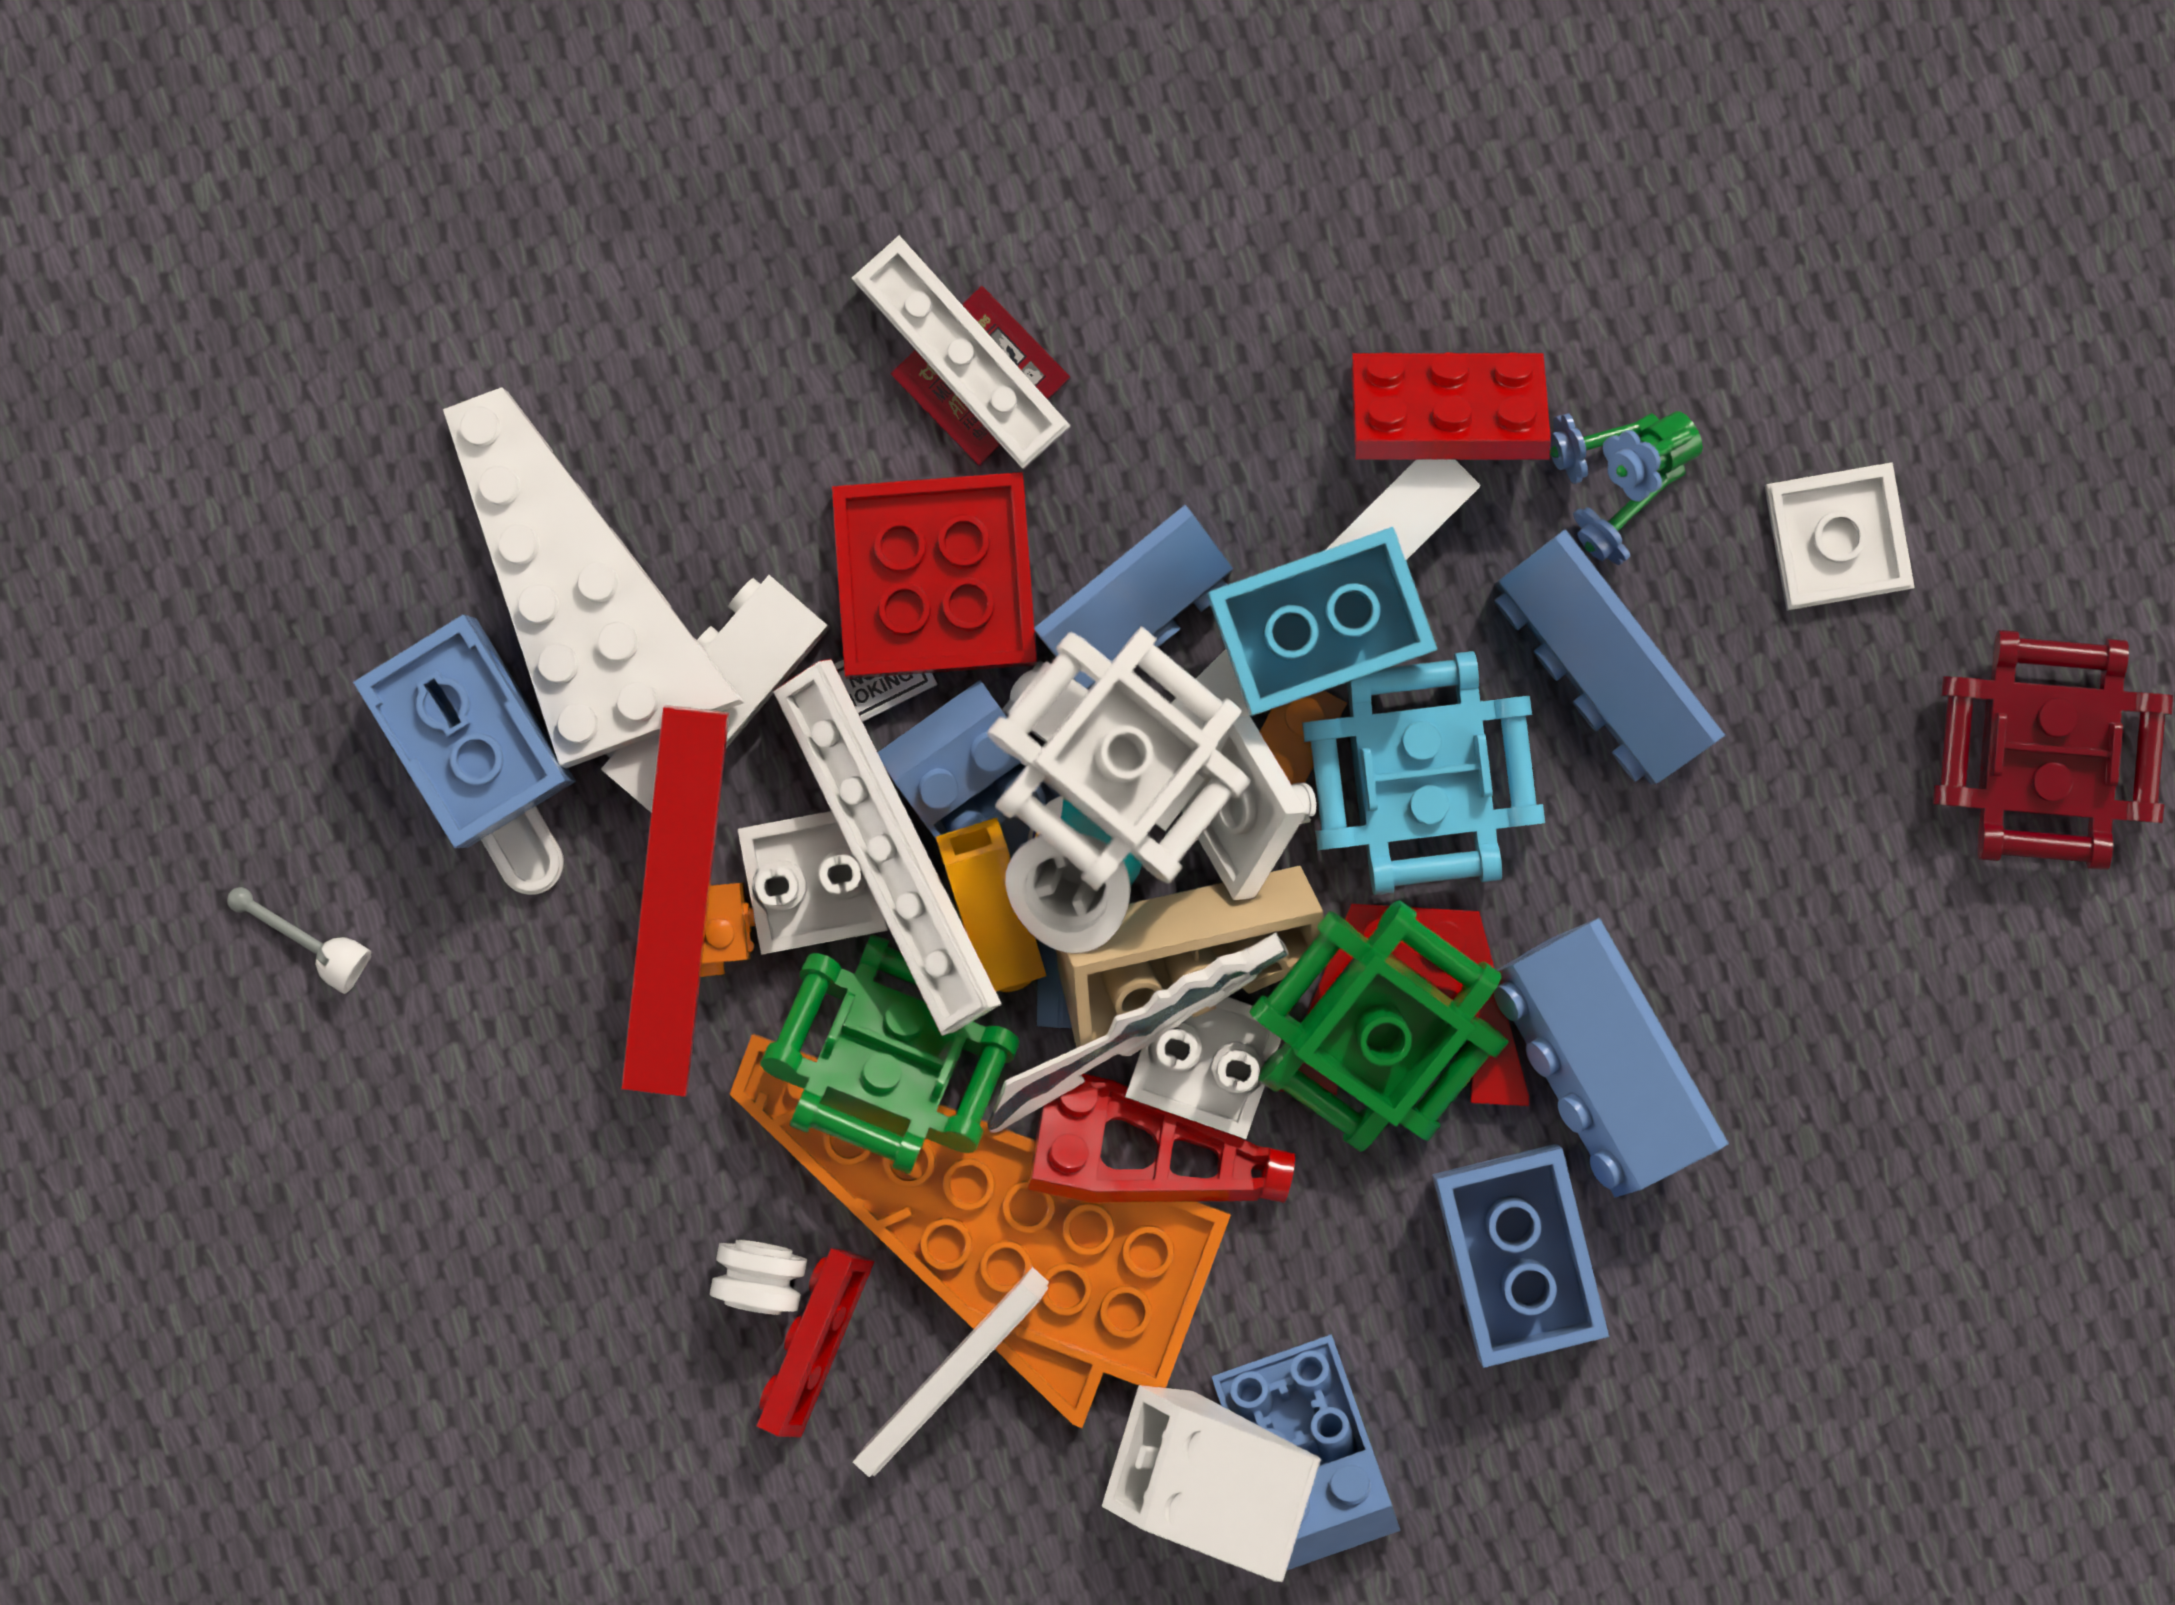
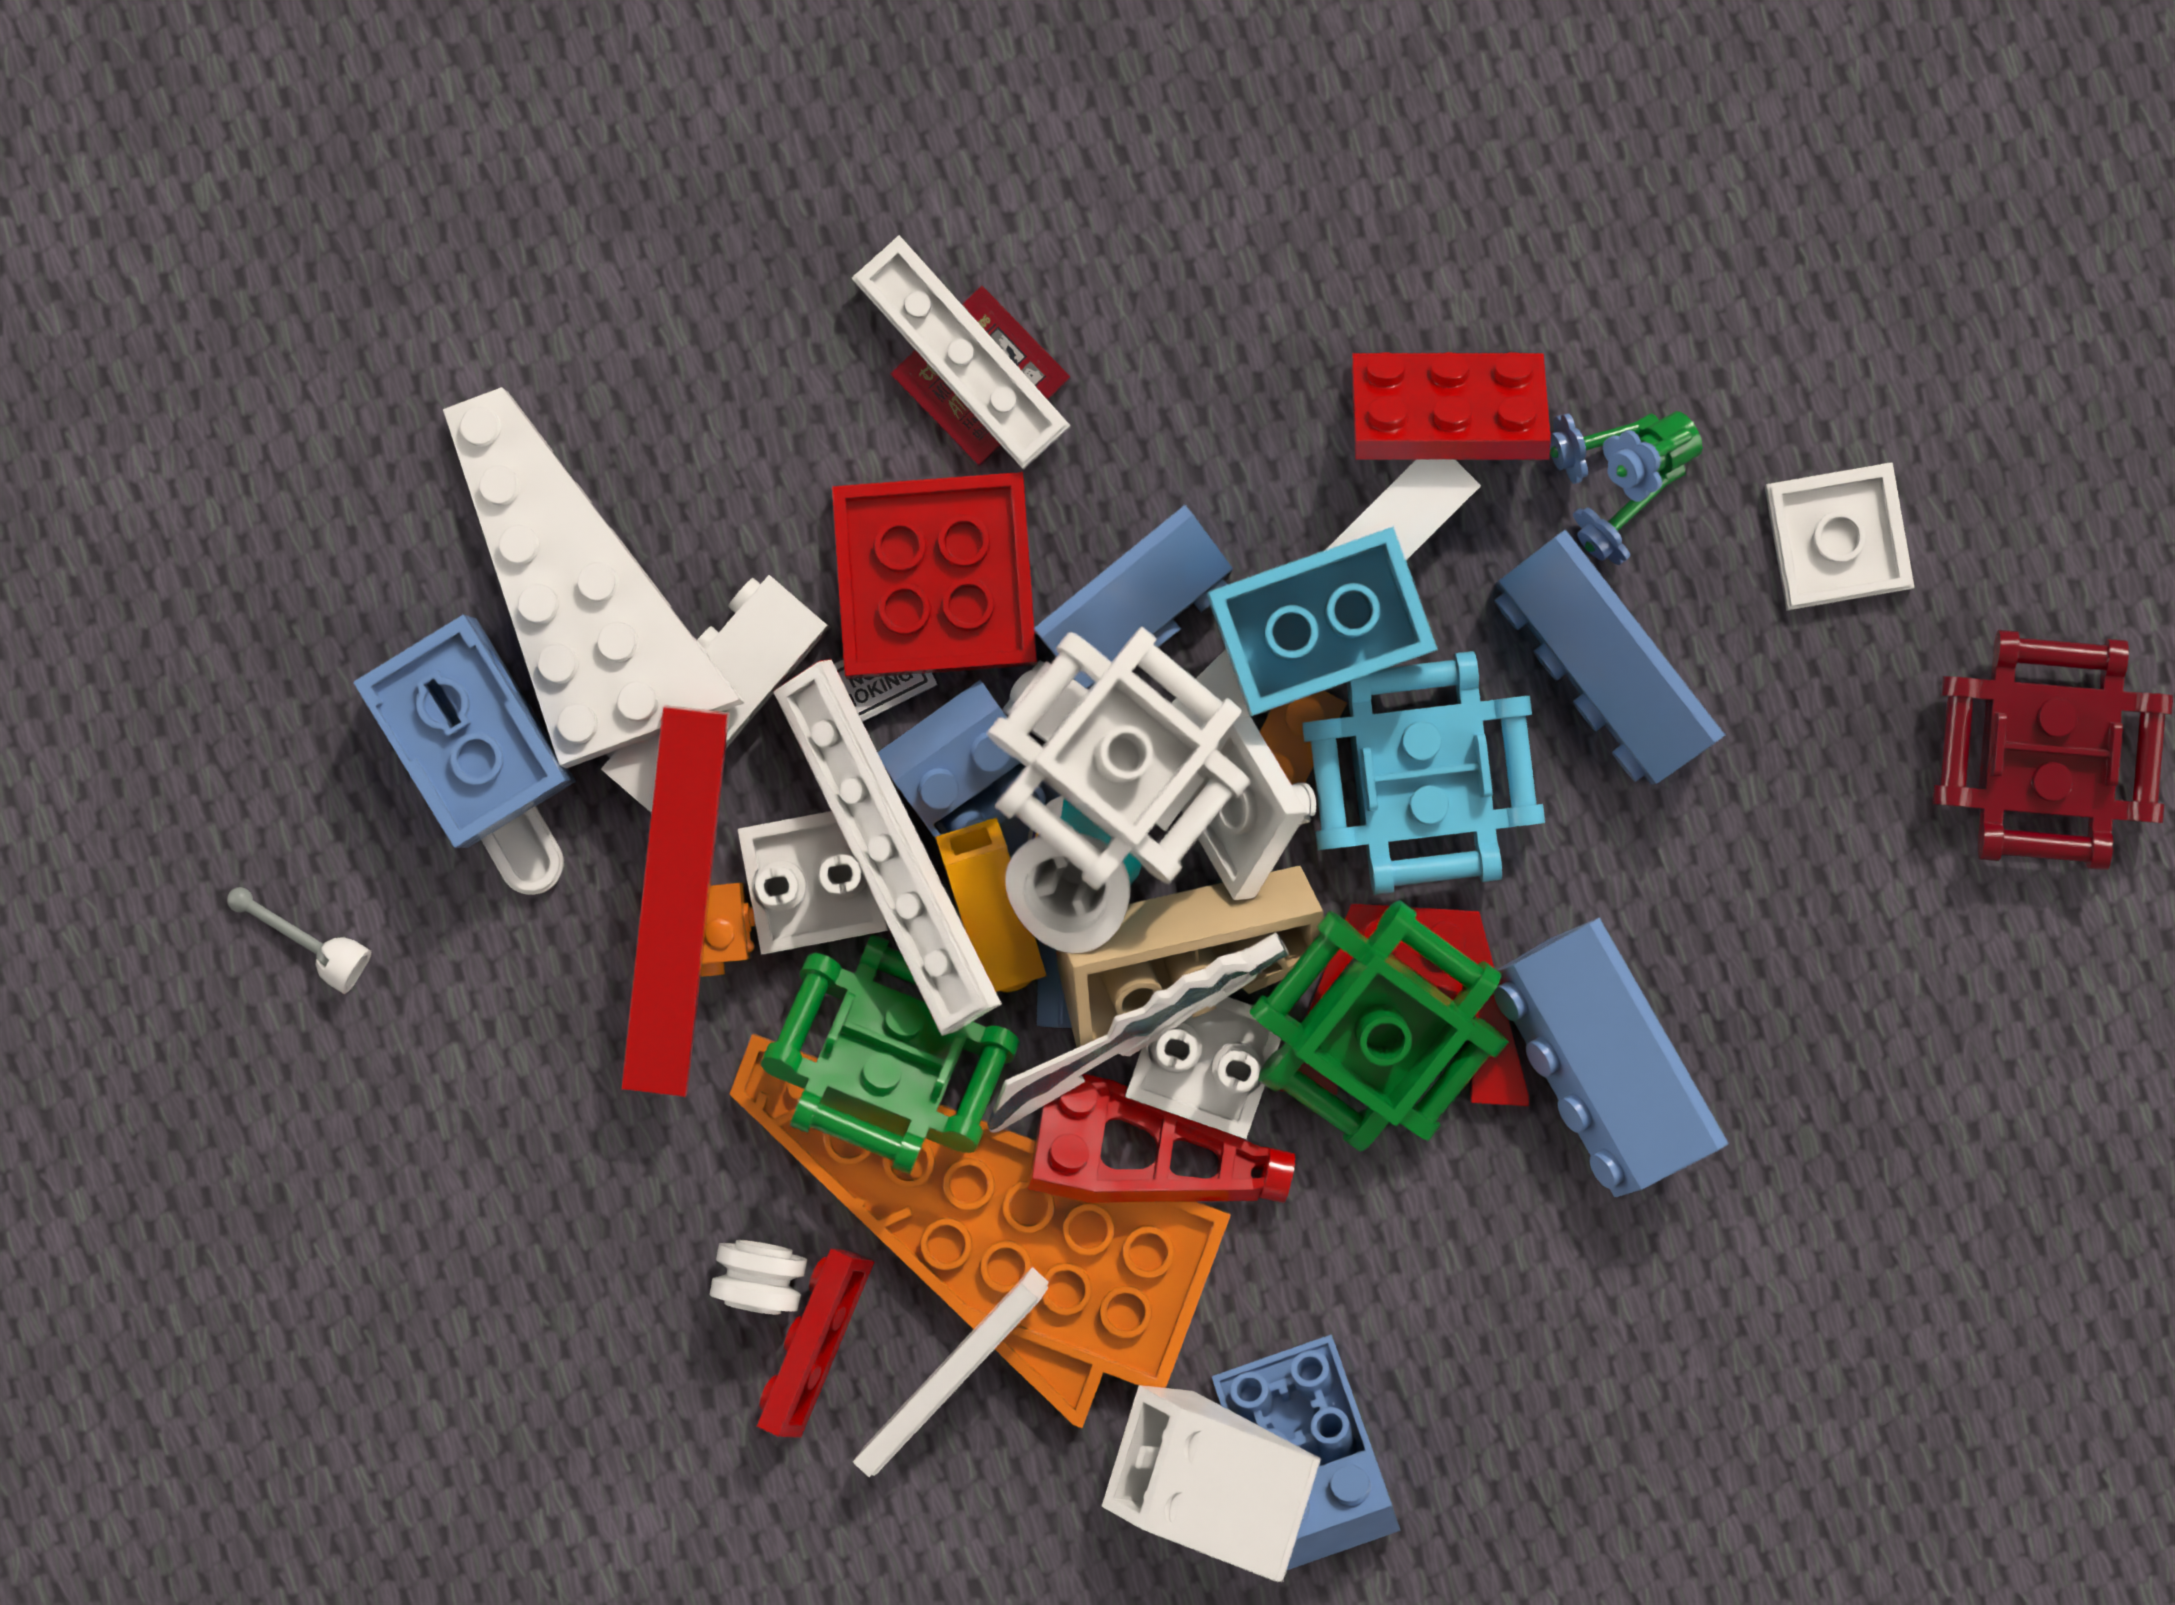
medium blue brick [1432,1144,1609,1368] -> none

